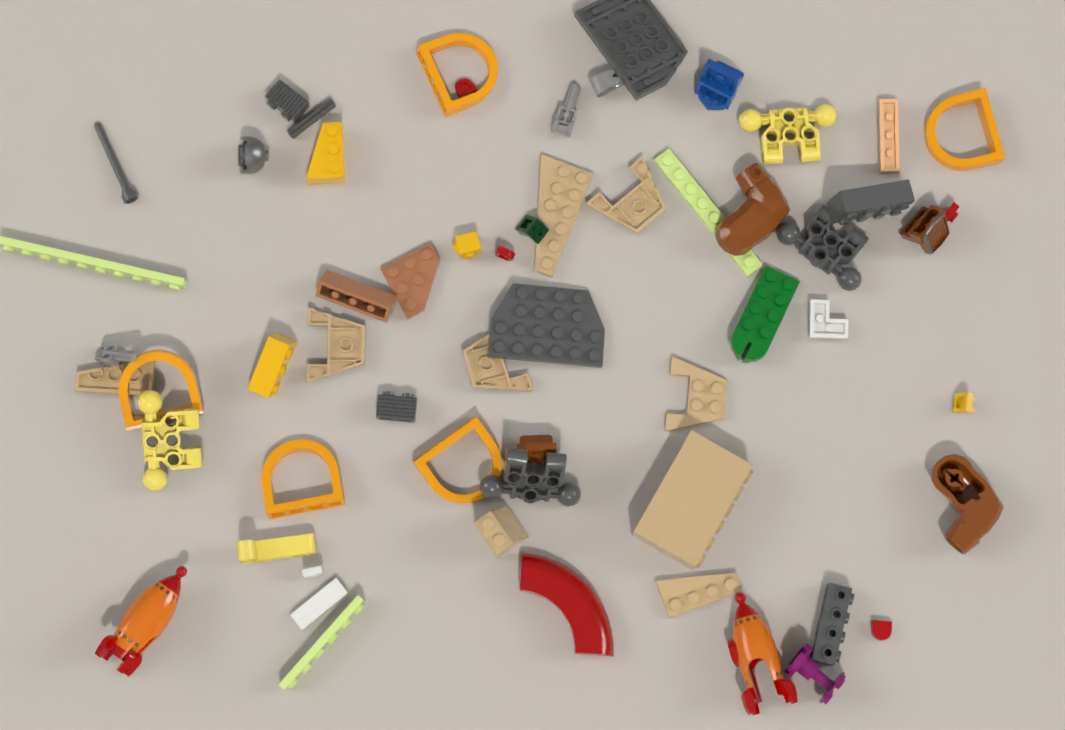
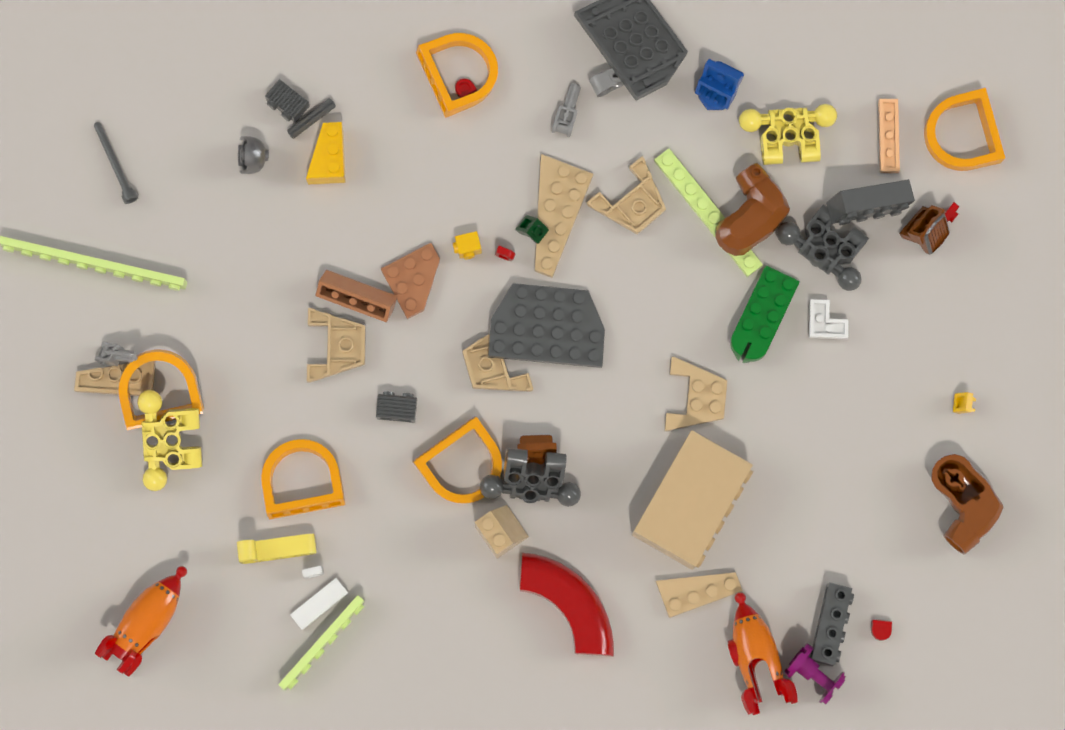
yellow wedge [248,332,298,398] -> none

